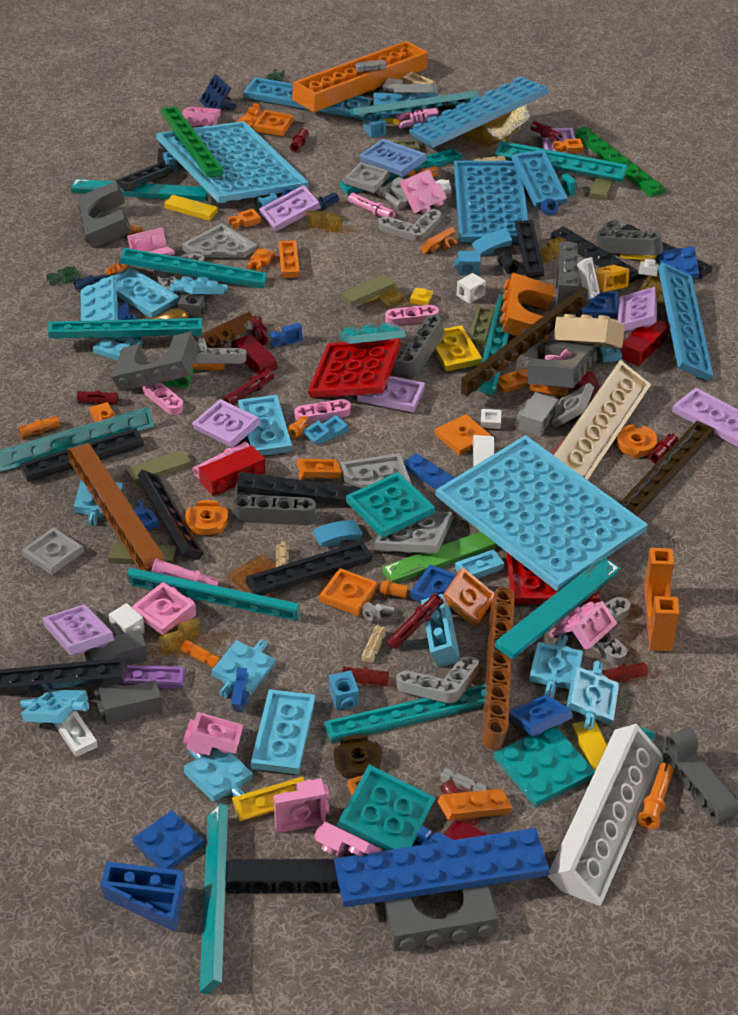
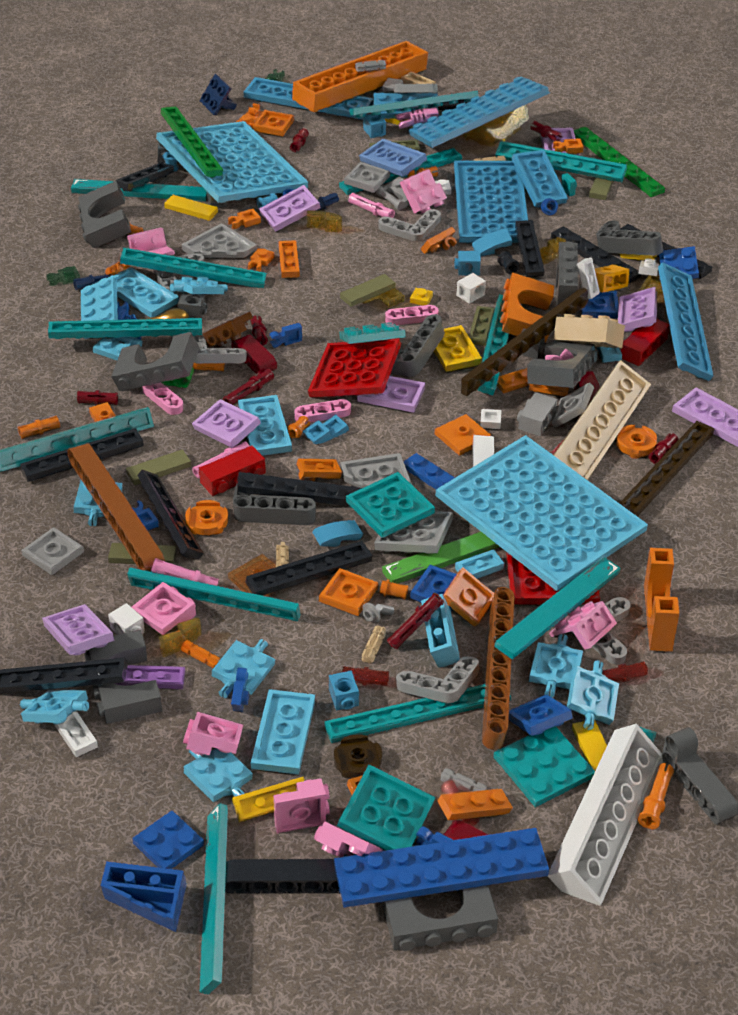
bright pink plate [182,106,221,128] -> none

